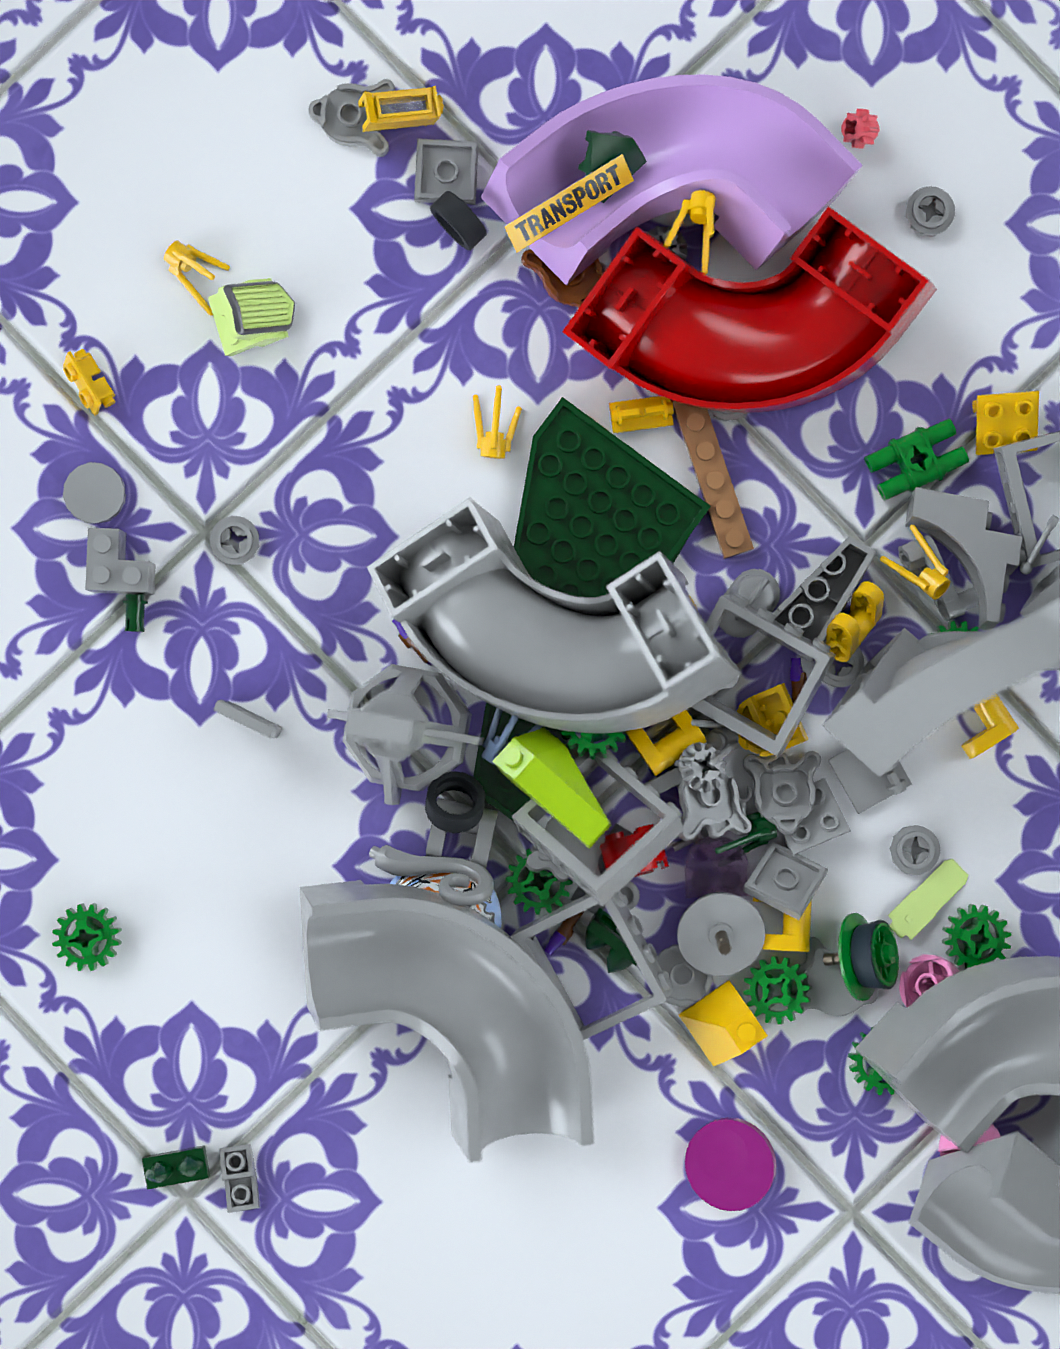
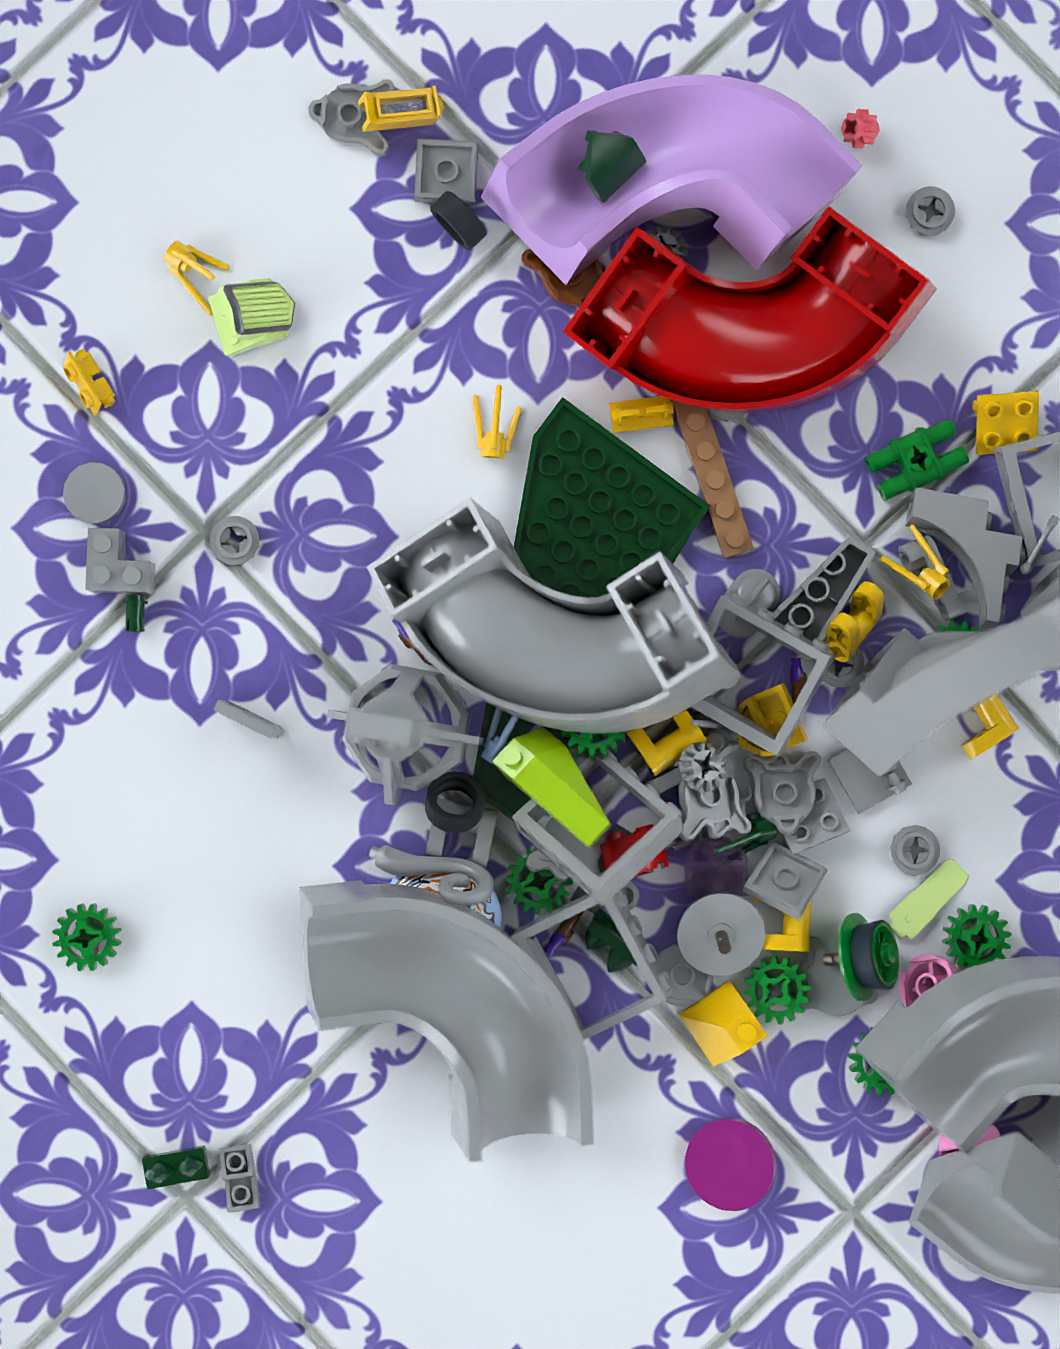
yellow sticker [504,154,634,253] -> none
yellow plant [664,190,716,275] -> none

